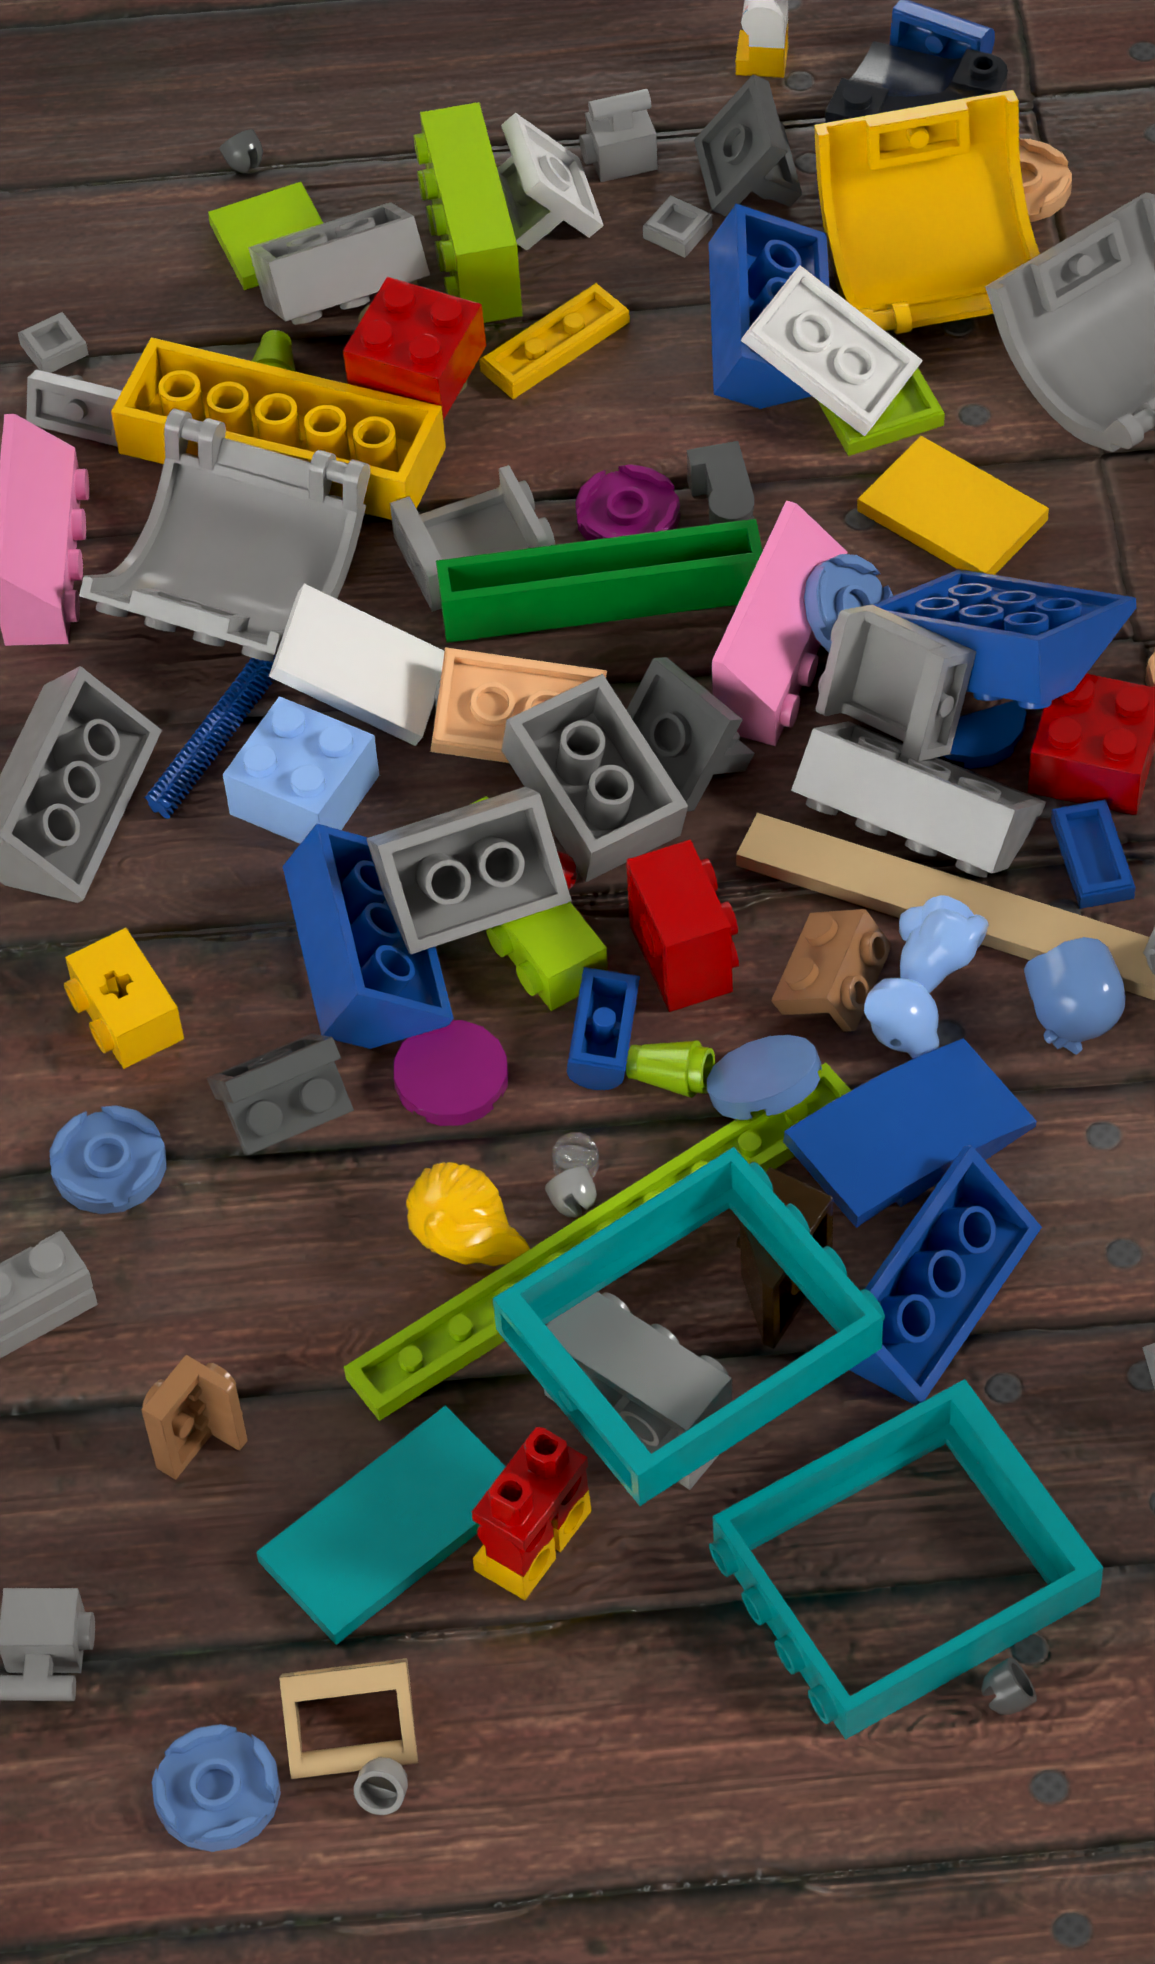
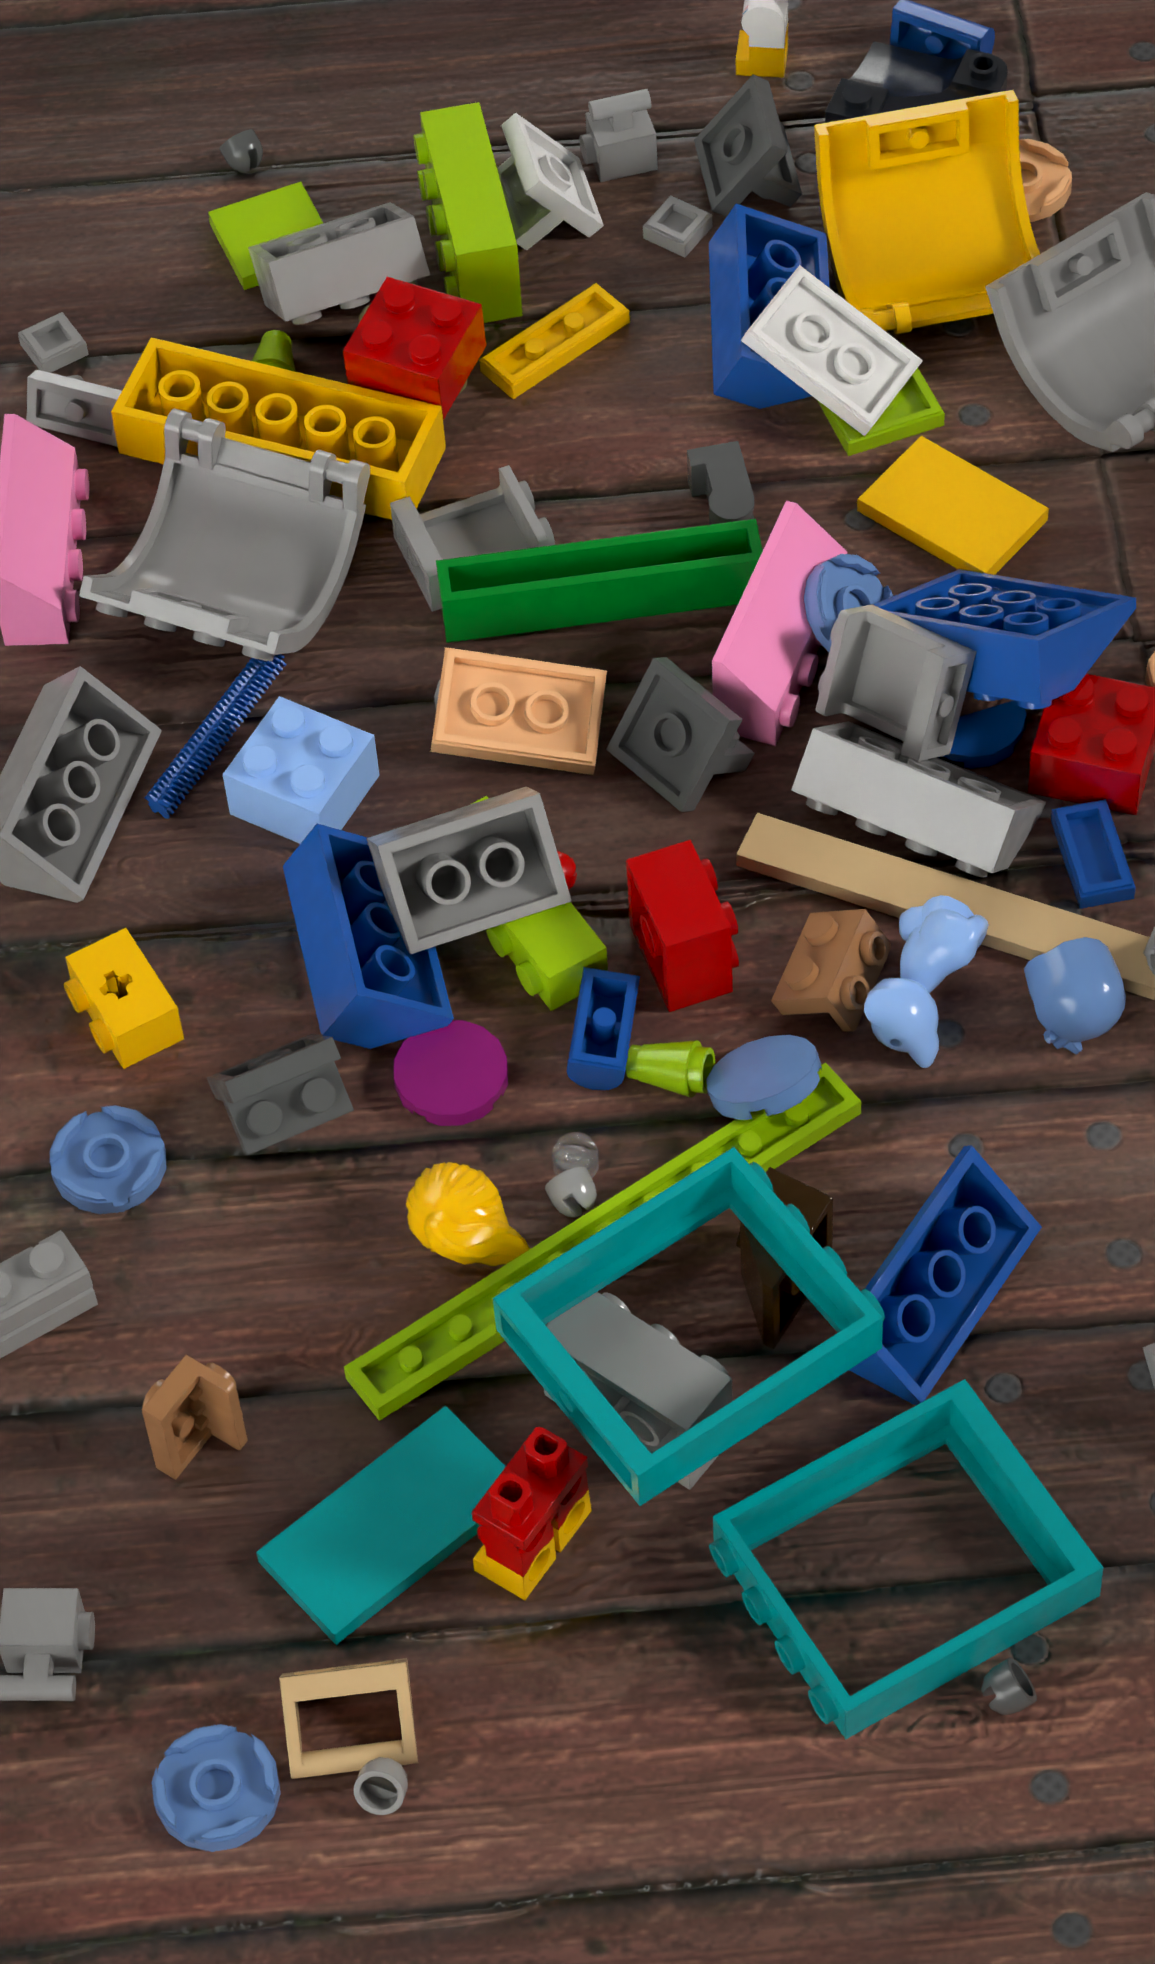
white tile [269,584,445,746] -> none
light grey brick [502,674,688,883] -> none
magenta tile [575,464,681,541] -> none
blue slope [783,1038,1037,1228] -> none

